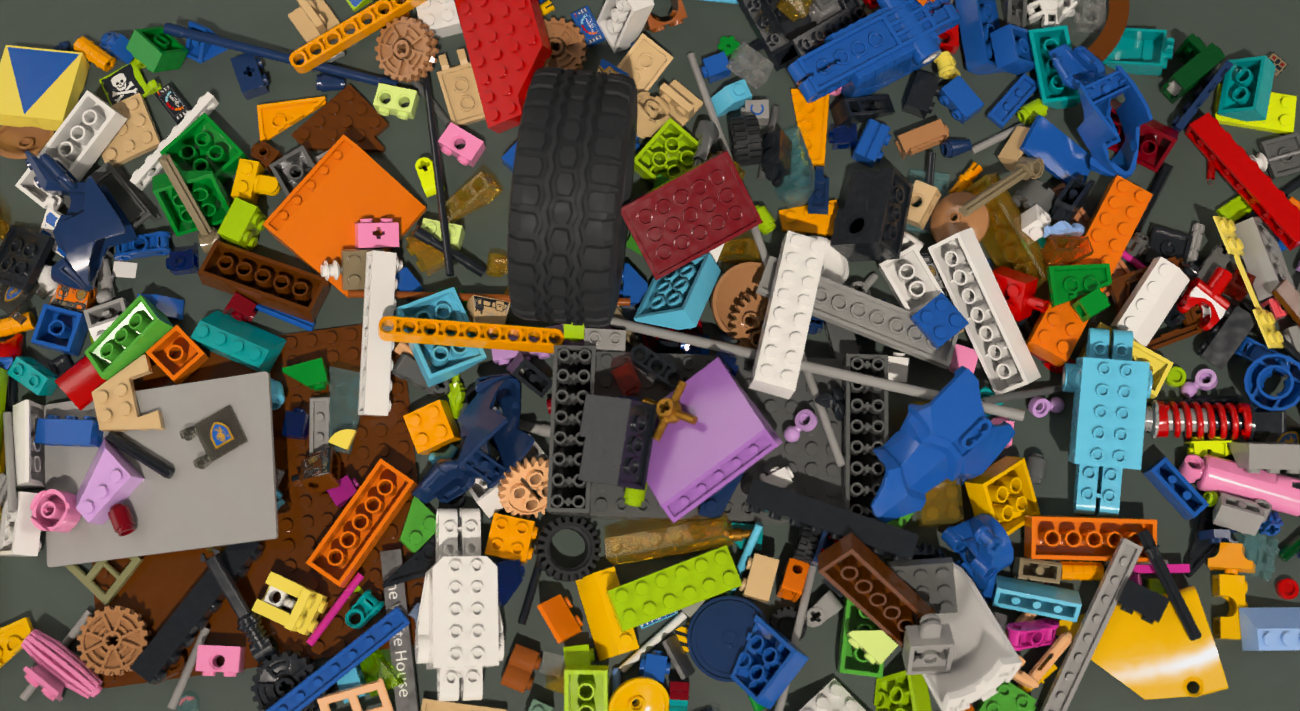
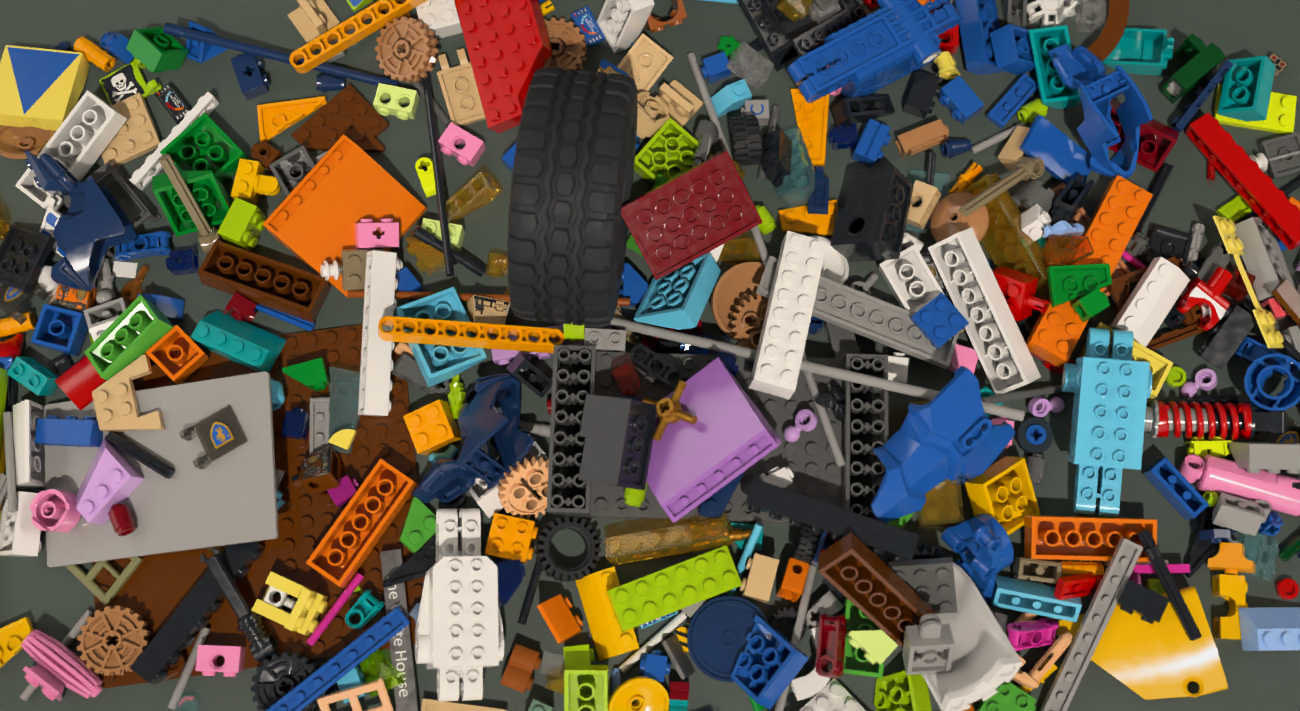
none -> clear orange plate [121,265,149,303]
none -> white arch [790,627,832,701]
none -> dark red piece [816,614,847,679]
none -> black wheel [1015,417,1054,454]
none -> red plate [1053,573,1103,600]

